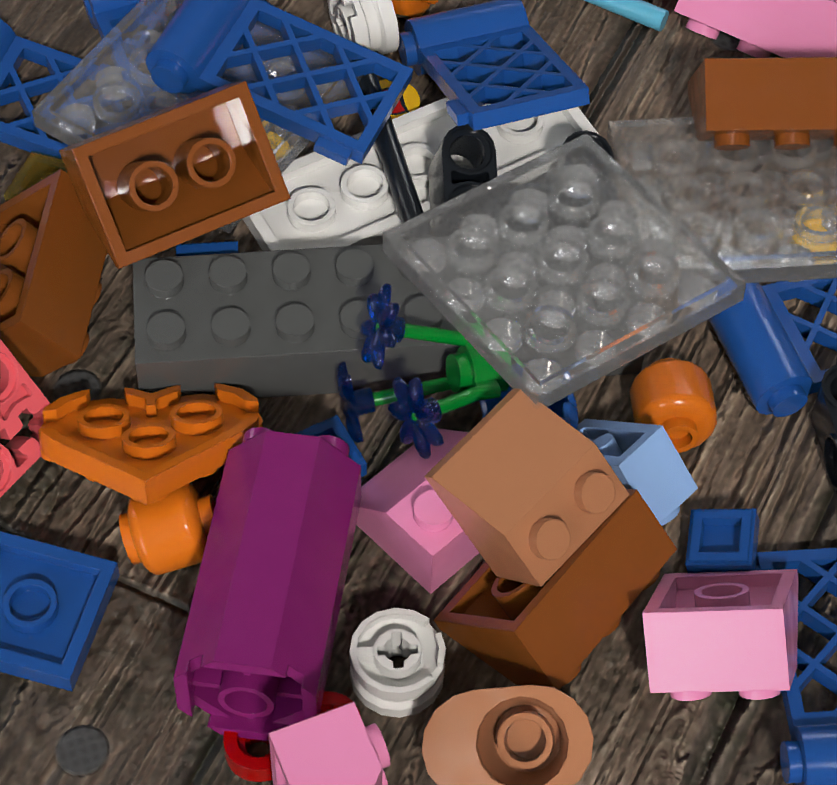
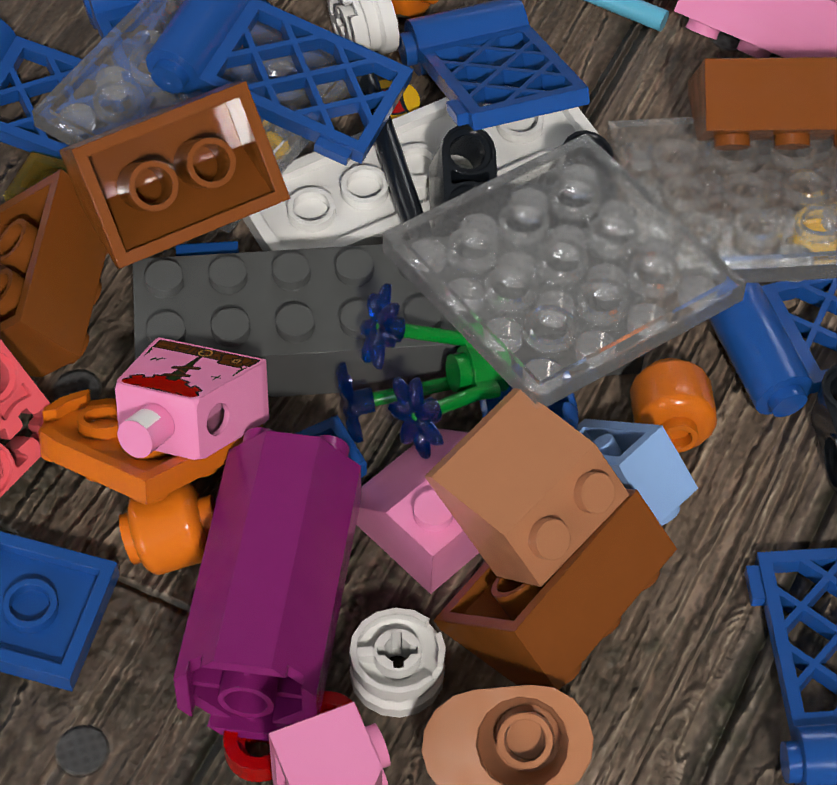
bright pink slope [642,569,798,701] -> none
blue tile [685,508,760,573] -> none
none -> bright pink torso [115,337,269,460]

